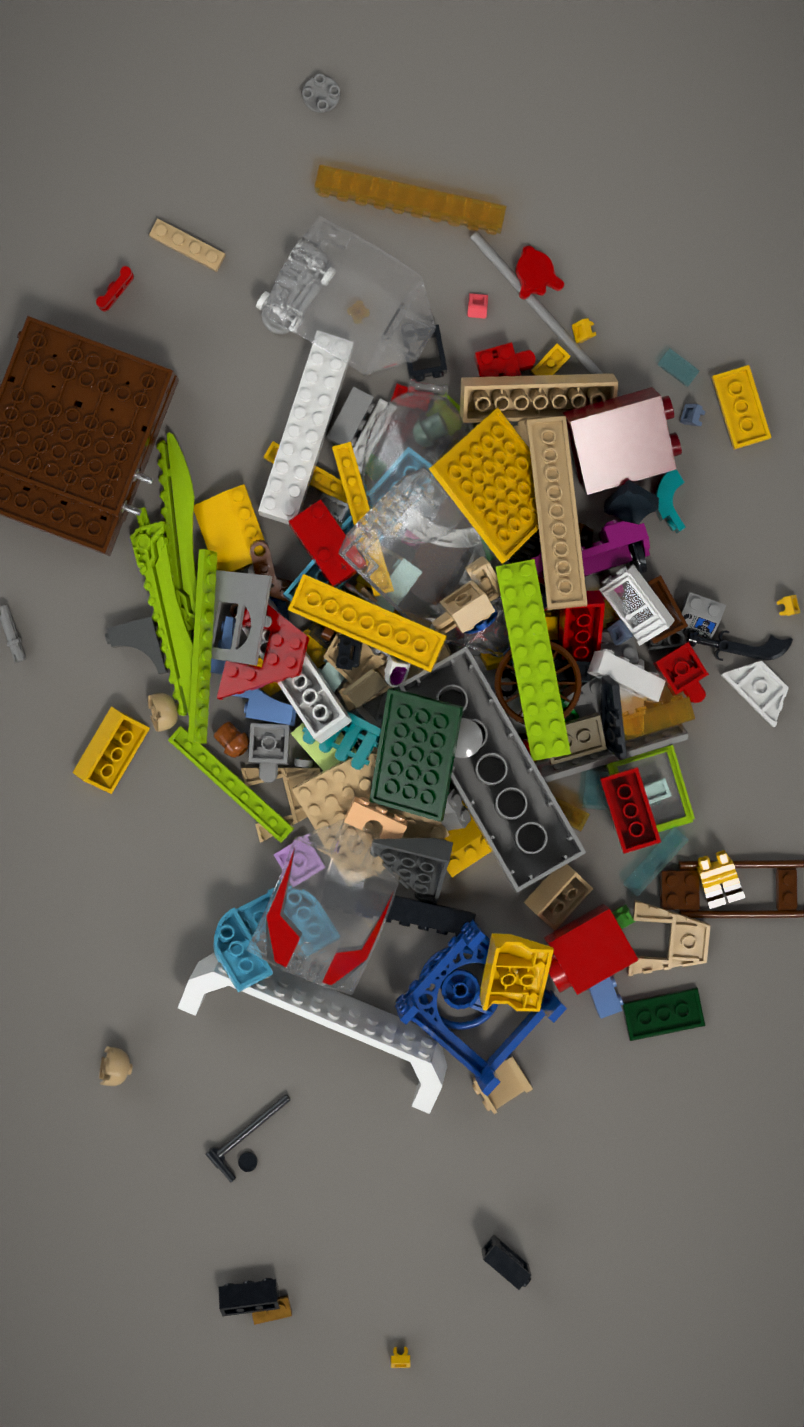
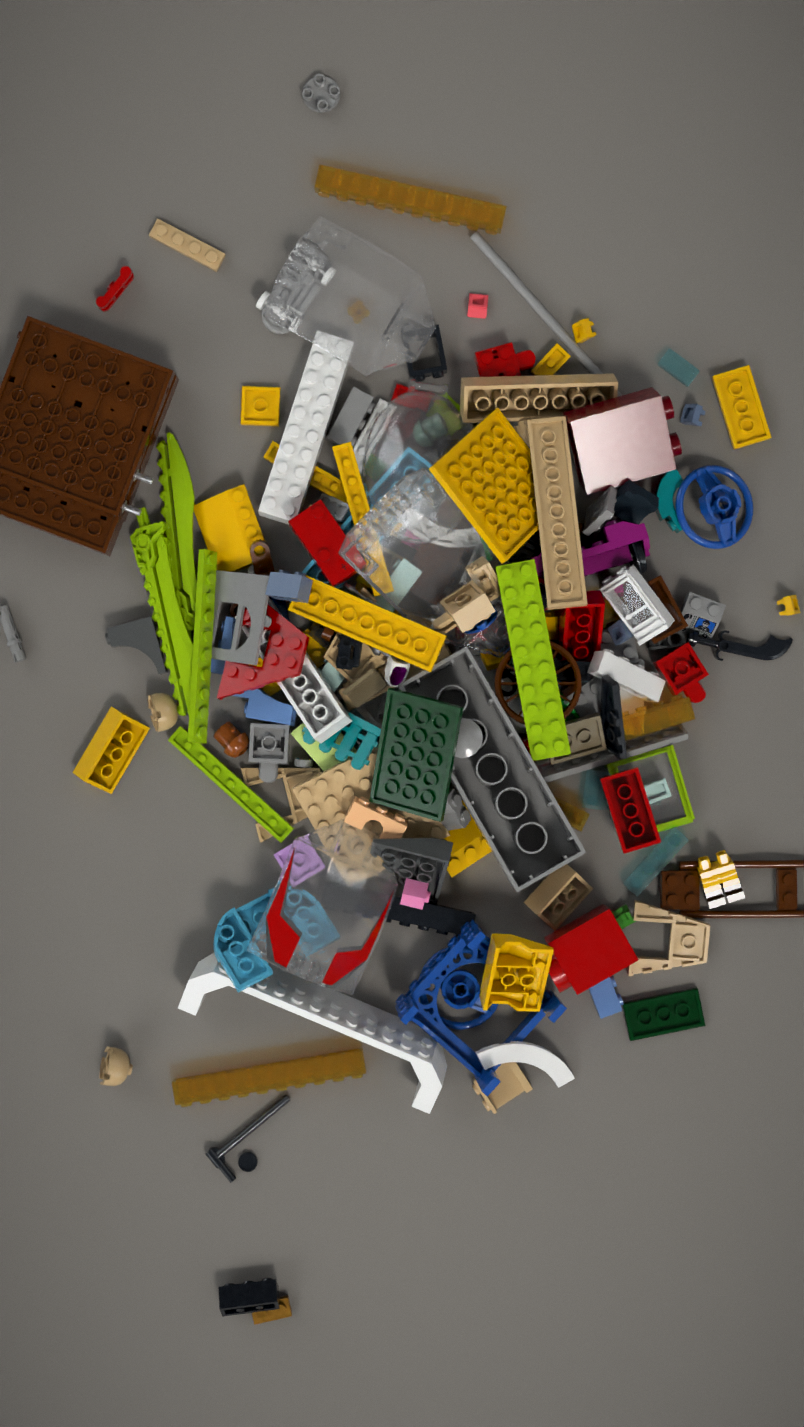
yellow tile [391,1347,410,1368] -> none
black window [481,1235,532,1290] -> none
red tile [516,246,564,300] -> none
white wing [721,661,789,727] -> none
none -> clear yellow brick [172,1048,367,1107]
none -> yellow tile [241,386,281,427]
none -> sand blue brick [265,570,313,603]
none -> bright pink brick [400,878,431,910]
none -> white tile [476,1041,575,1088]
none -> light grey plate [583,486,617,536]
none -> blue piece [675,465,753,549]

